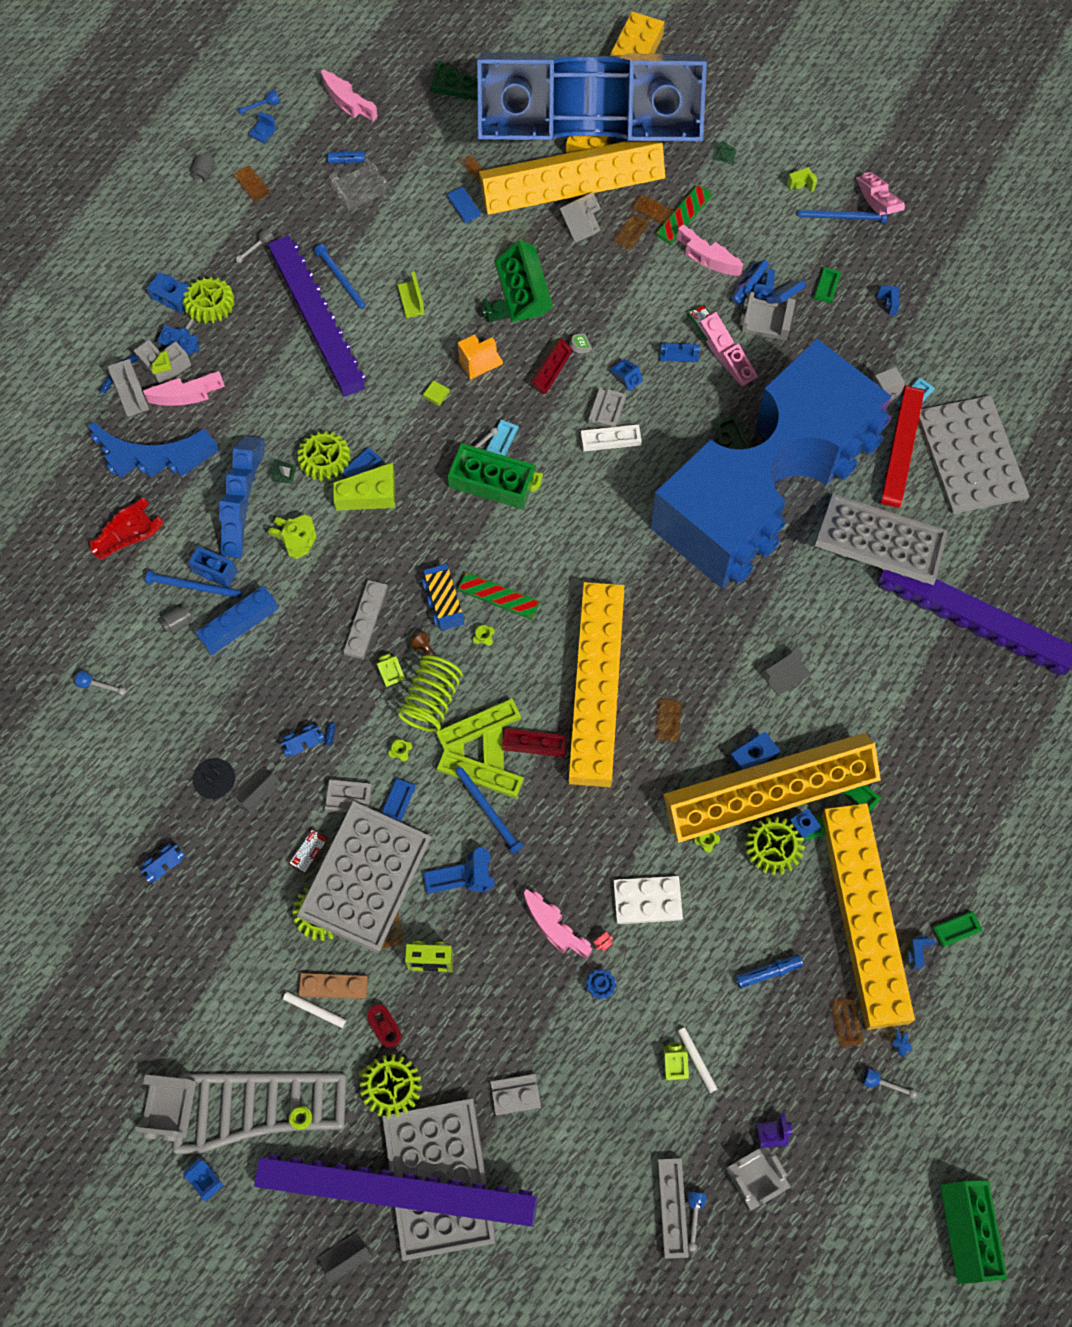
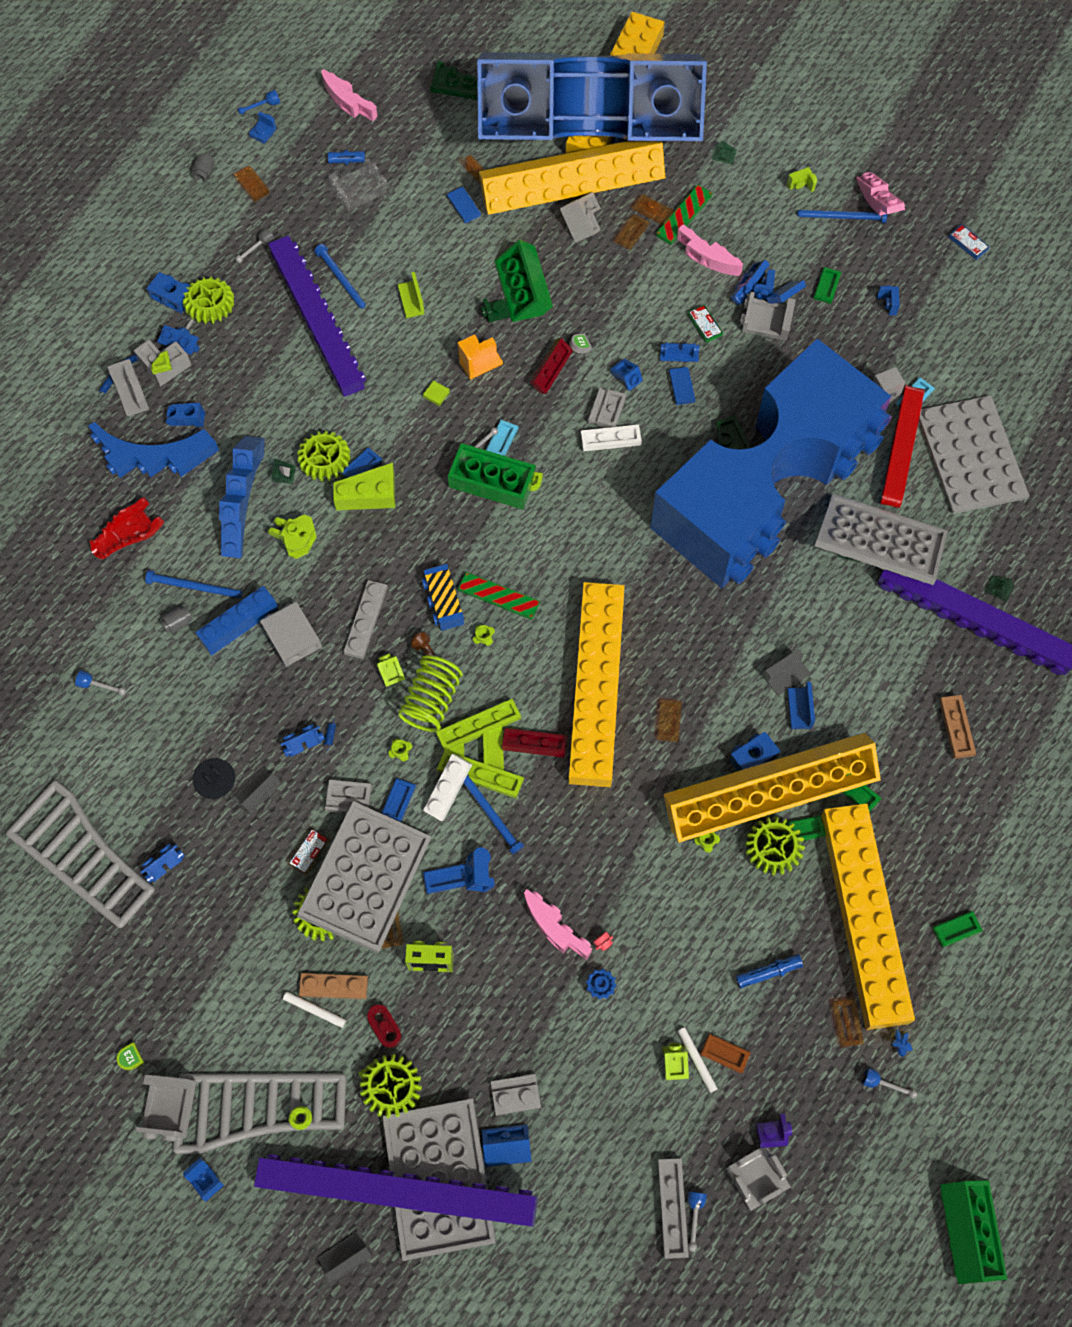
bright pink slope [143,371,224,406] -> none
blue brick [188,546,238,588] -> none
white plate [614,876,683,924] -> none
bright pink slope [699,312,758,386] -> none
blue plate [788,809,821,839] -> none
blue bracket [906,936,935,970] -> none
none -> light grey bar [6,780,155,928]
none -> tile [117,1042,144,1070]
none -> blue leg [166,403,205,427]
none -> light grey panel [260,602,322,667]
none -> white plate [423,754,473,821]
none -> blue panel [482,1124,532,1167]
none -> blue tile [669,367,696,405]
none -> dark orange tile [700,1034,751,1074]
none -> blue panel [787,682,815,729]
none -> medium nougat plate [939,695,976,759]
none -> tile [948,224,990,260]
none -> clear green slope [985,576,1014,602]

